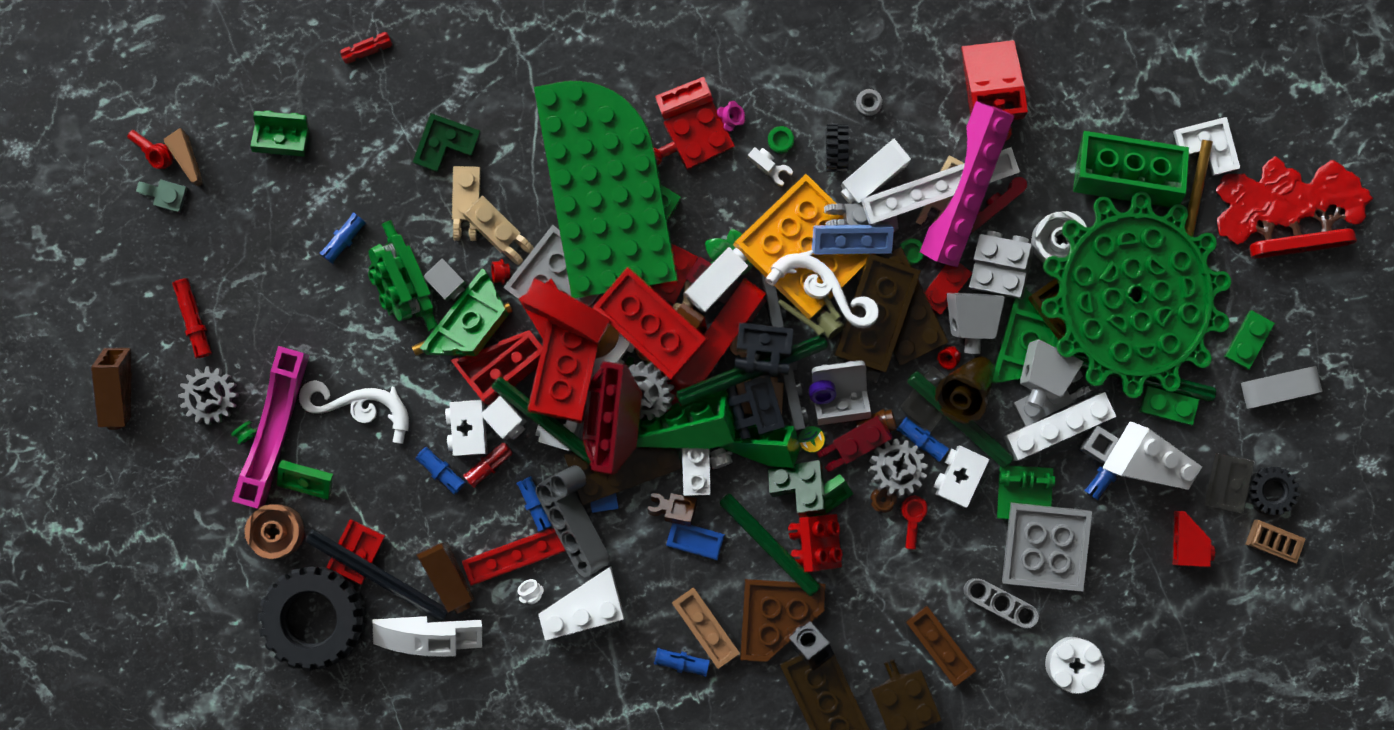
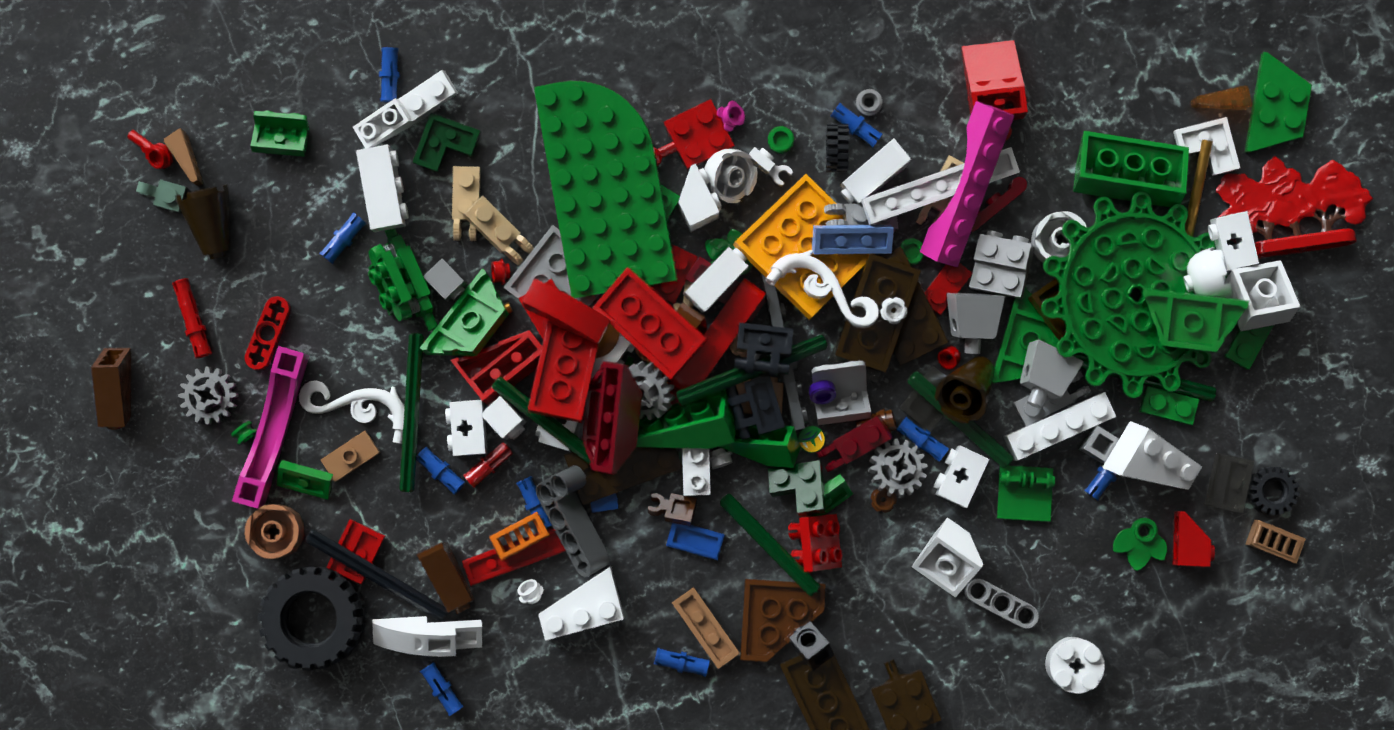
red axle [340,32,392,64] -> none
red plate [655,77,713,120] -> none
olive plant [778,283,844,339] -> none
red plate [901,495,928,549] -> none
reddish brown plate [905,606,976,687] -> none
light grey plate [1002,503,1092,591] -> none
light grey beam [1241,366,1323,409] -> none
none -> dark brown cone [175,184,230,259]
none -> red beam [245,296,291,370]
none -> medium nougat plate [321,431,381,482]
none -> white slope [353,70,458,149]
none -> white wedge [356,144,409,232]
none -> blue pin [379,47,400,102]
none -> dark green axle [399,333,424,492]
none -> blue pin [420,662,464,716]
none -> orange slope [489,512,550,562]
none -> white slope [678,164,722,232]
none -> white cylinder [704,149,758,203]
none -> blue pin [830,103,883,148]
none -> white plate [880,297,907,324]
none -> white slope [912,518,983,598]
none -> green plate [1113,518,1167,571]
none -> green wing [1143,288,1249,352]
none -> white cylinder [1183,247,1232,298]
none -> clear orange slope [1190,85,1252,110]
none -> white brick [1208,211,1259,271]
none -> white brick [1224,260,1300,331]
none -> green wing [1244,52,1312,153]

